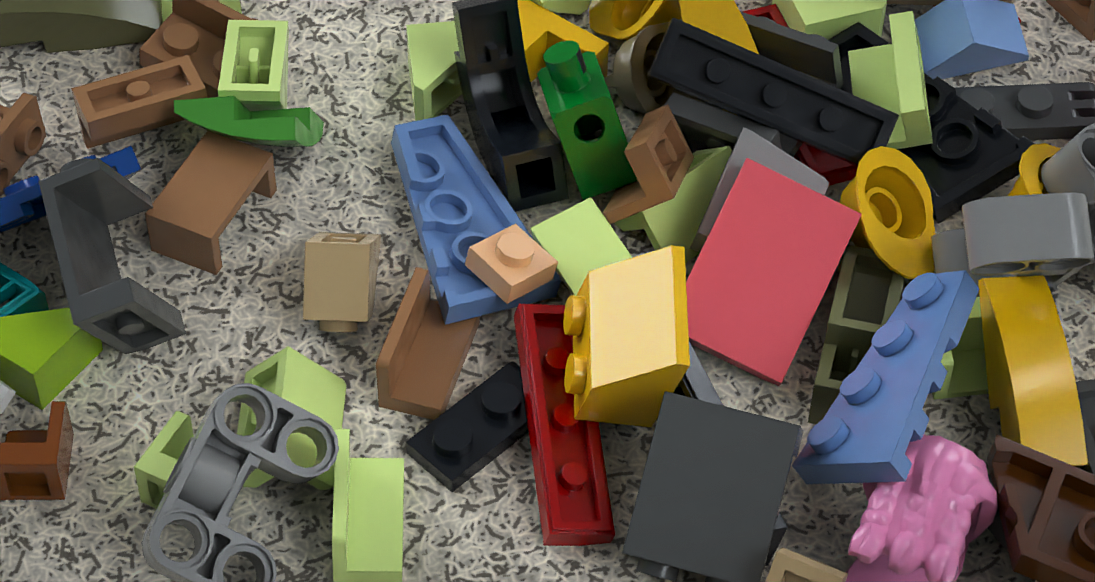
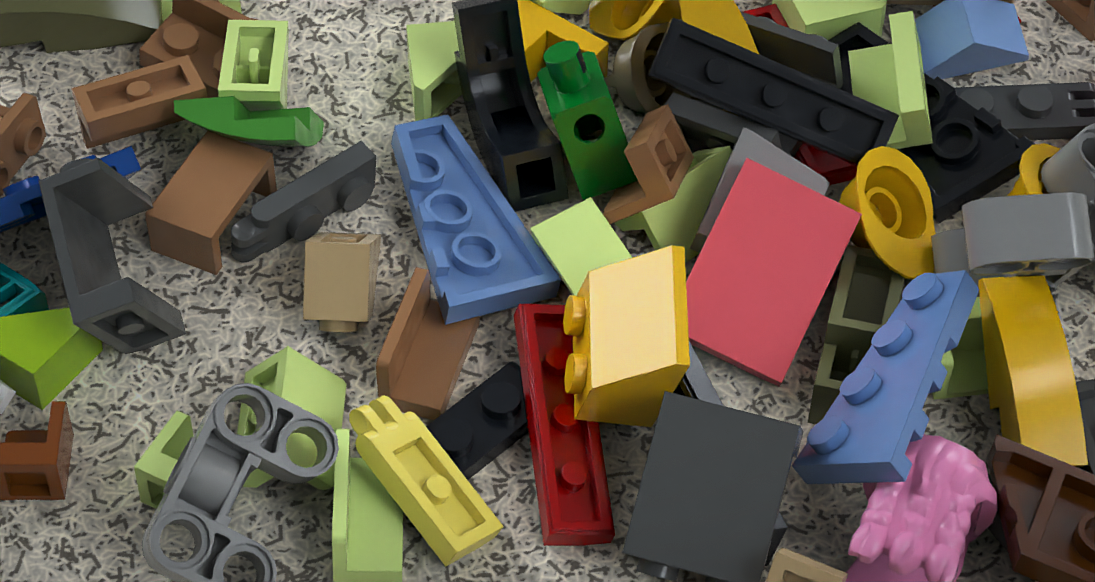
light nougat plate [465,223,558,304] -> none
none -> dark grey hinge [231,141,376,262]
none -> light yellow hinge [349,395,504,567]

